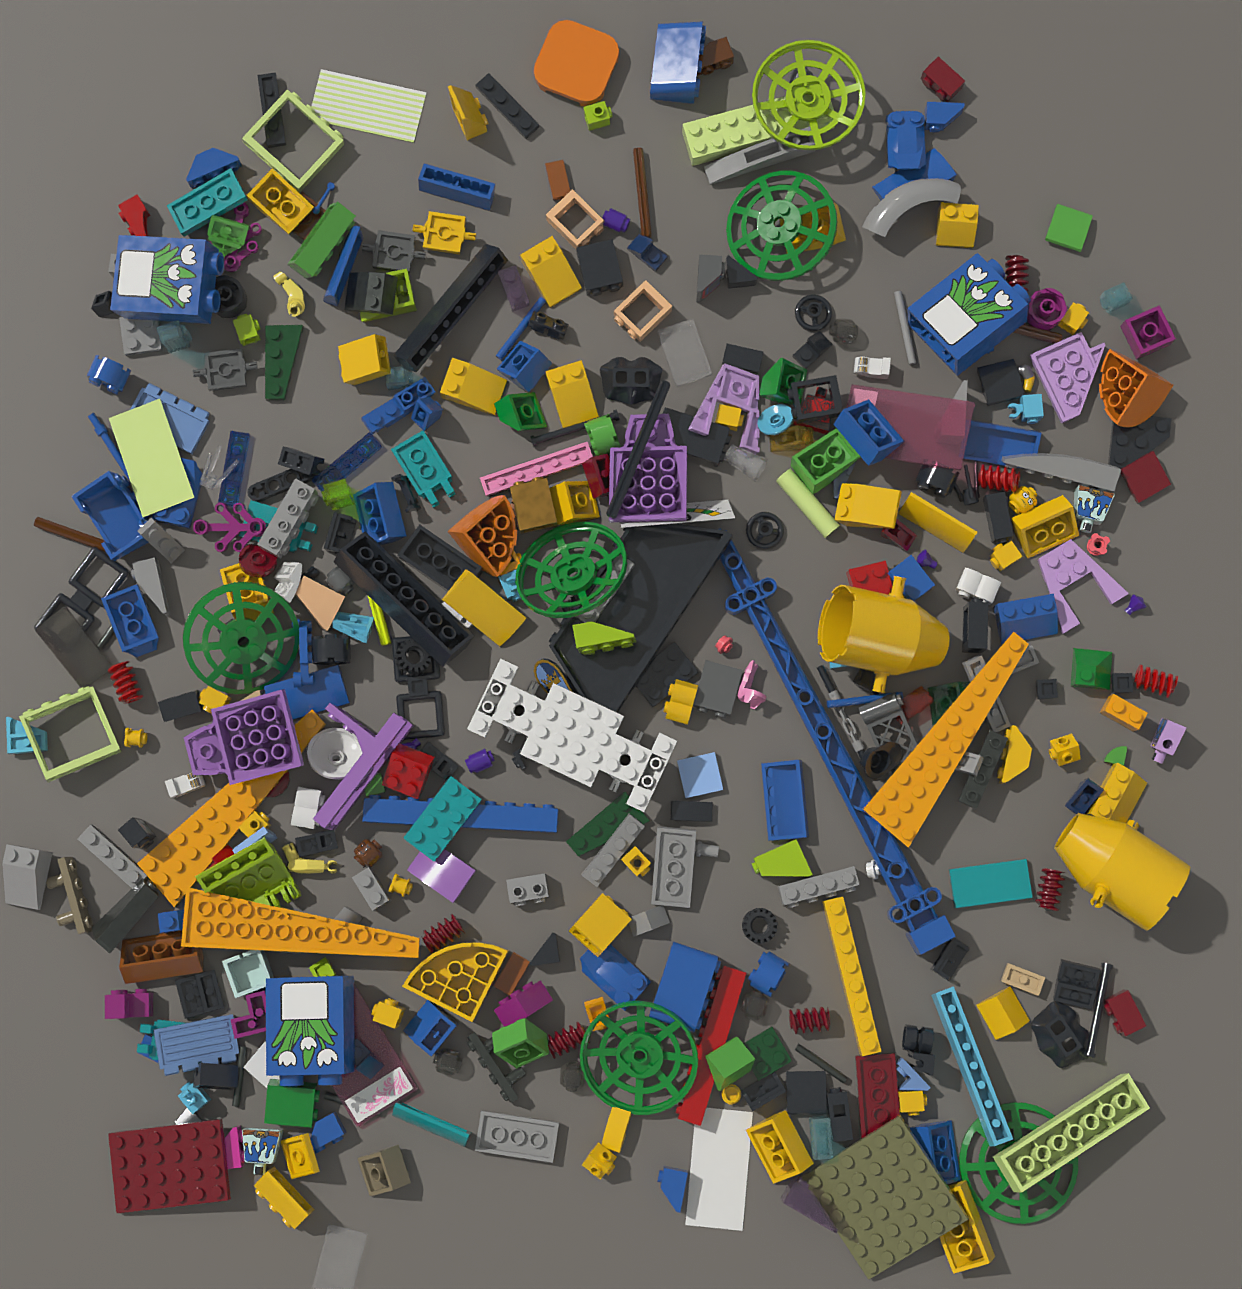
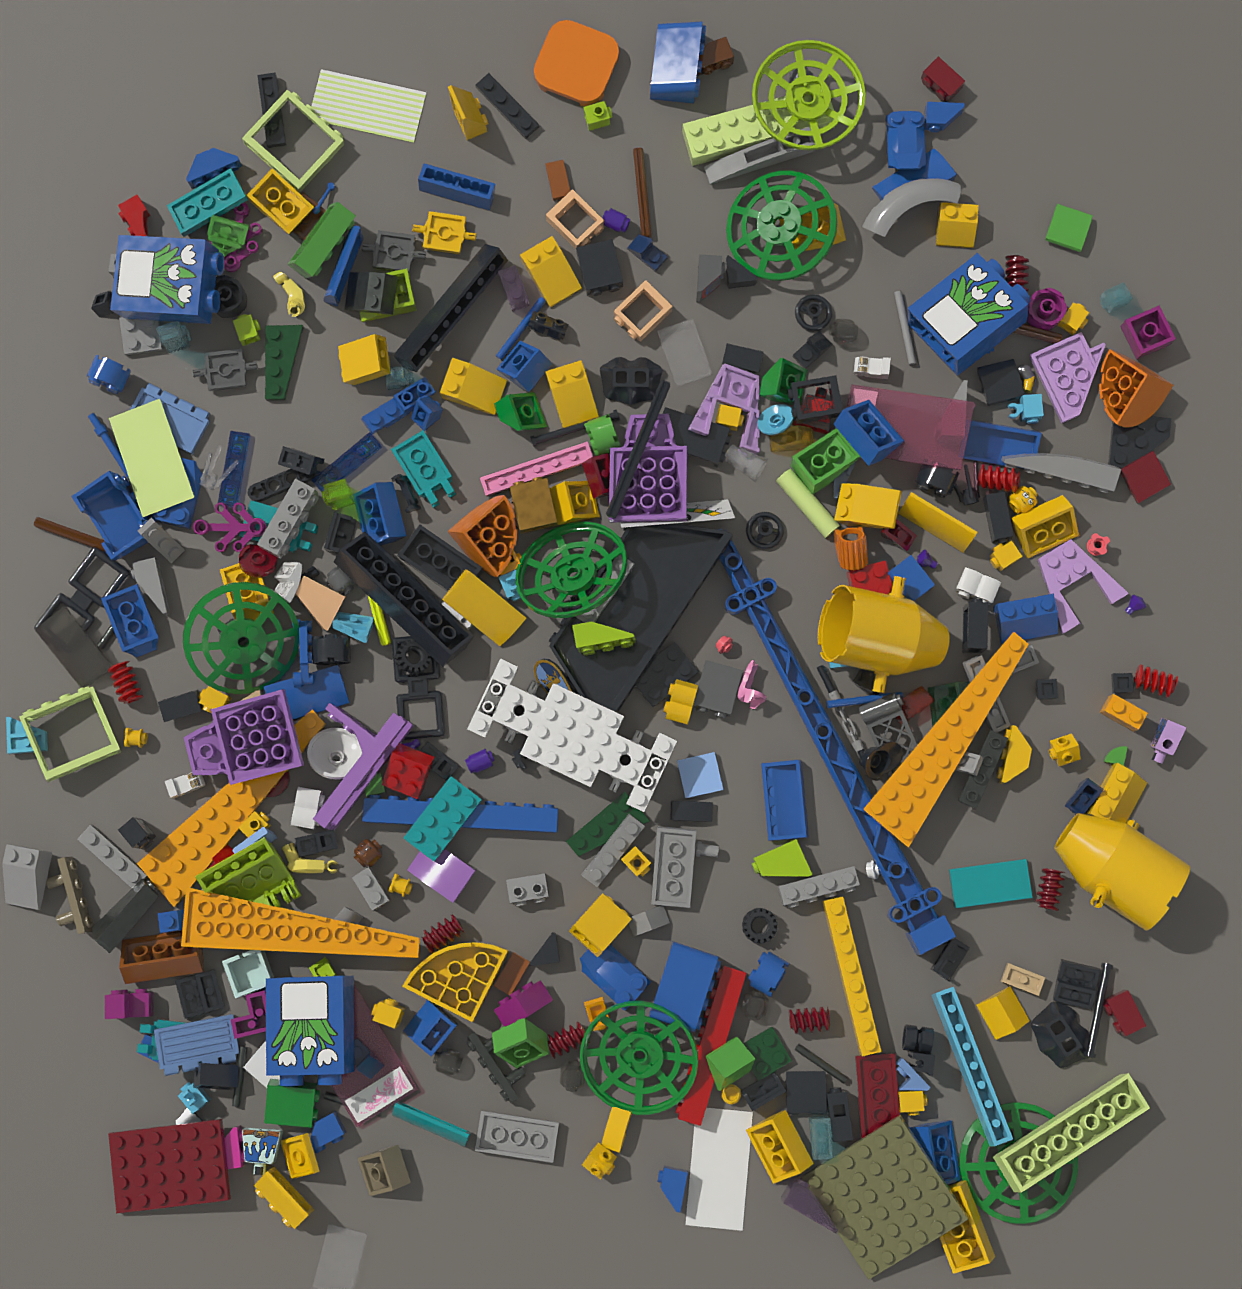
green slope [1071,648,1112,690] -> none
torso [1074,485,1114,533] -> none
none -> orange piece [834,526,868,570]

